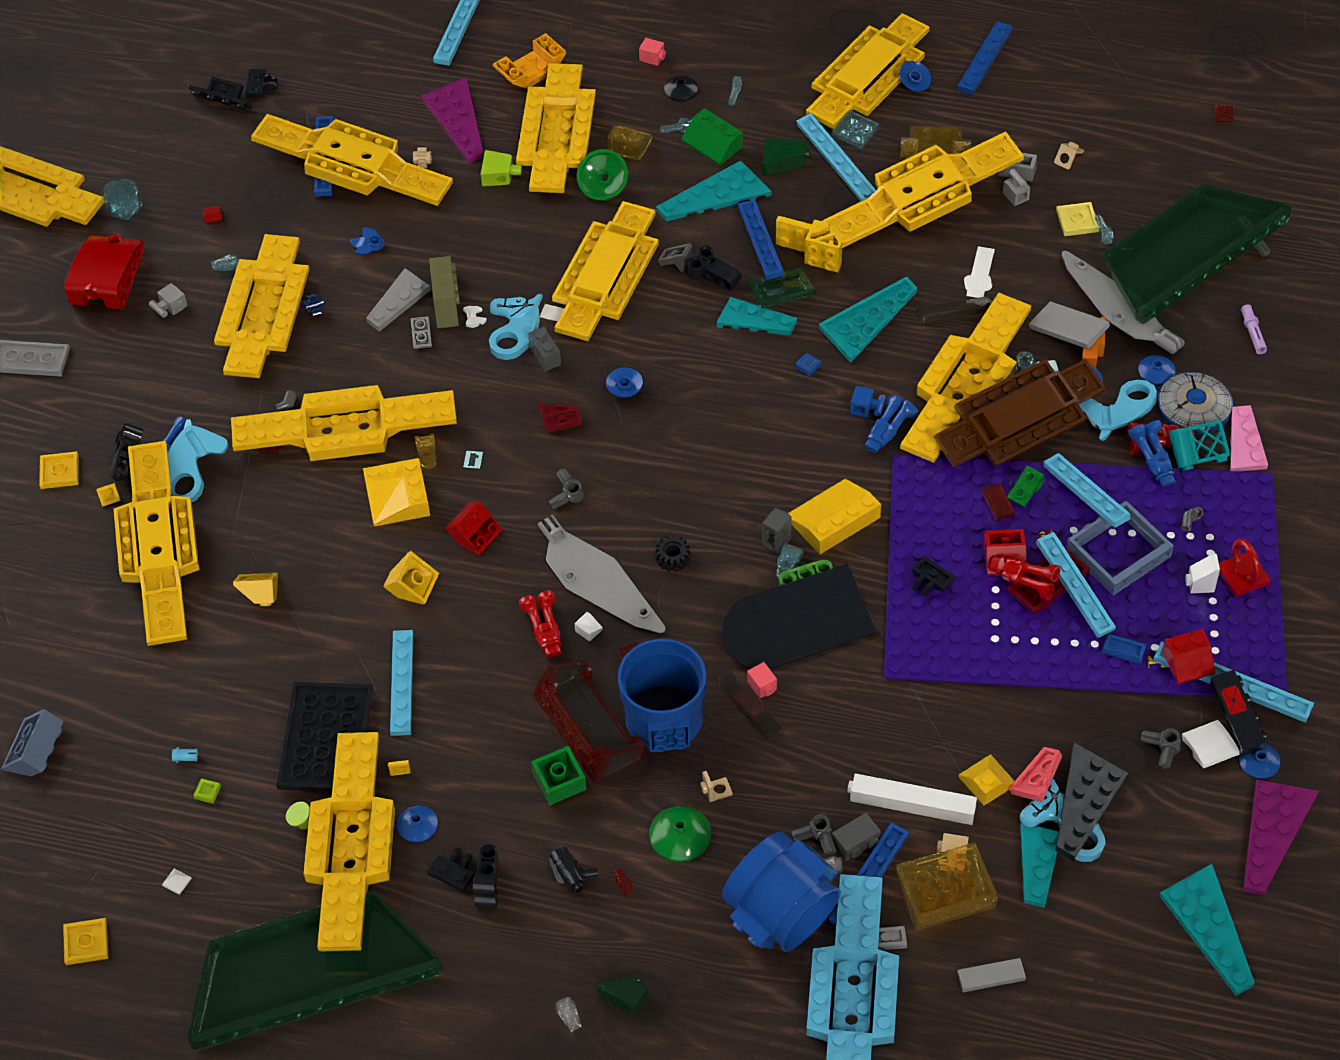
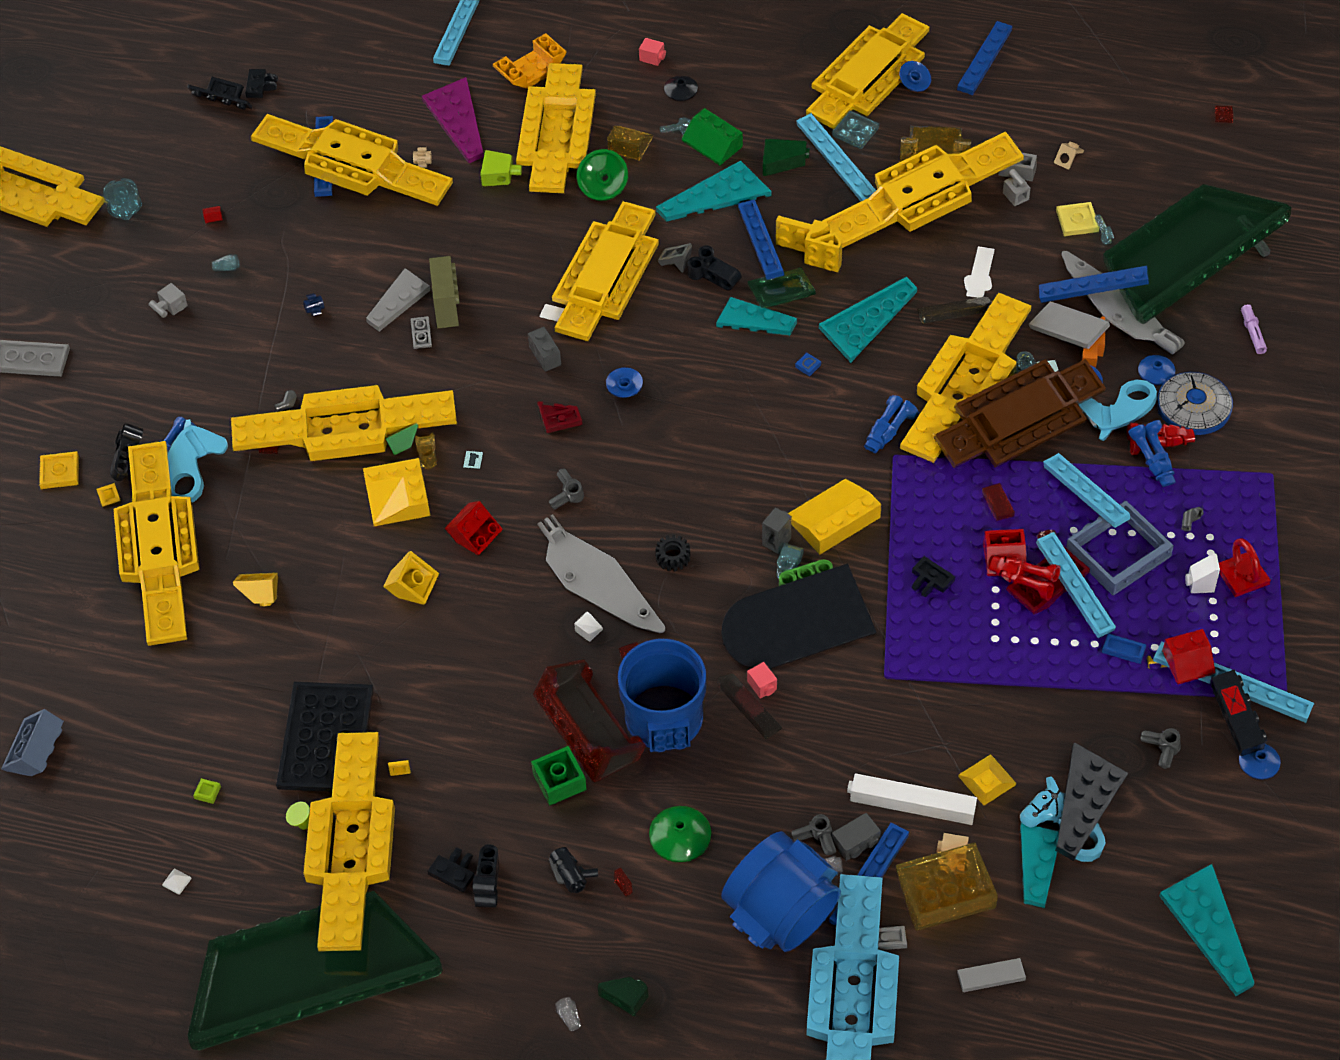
yellow tile [63,918,109,965] -> none
red panel [65,234,144,310] -> none
medium azure pin [172,747,198,763] -> none
yellow piece [214,234,309,378] -> none
blue plate [350,227,384,255] -> none
medium azure plate [390,630,414,736] -> none
blue dish [397,805,438,843] -> none
white piece [463,306,487,328] -> none
medium azure animal [489,294,543,360] -> none
red piece [519,590,562,658] -> none
tan bracket [700,771,733,802] -> none
clear light blue bar [728,76,742,107] -> none
blue brick [850,386,886,418] -> none
green plate [1007,466,1044,508] -> none
coral wing [1009,747,1062,802] -> none
teal piece [1168,419,1231,471] -> none
white slope [1182,720,1240,768] -> none
bright pink wing [1230,405,1268,472] -> none
magenta wing [1243,780,1319,895] -> none
none -> green tile [386,423,418,455]
none -> blue plate [1039,266,1149,303]

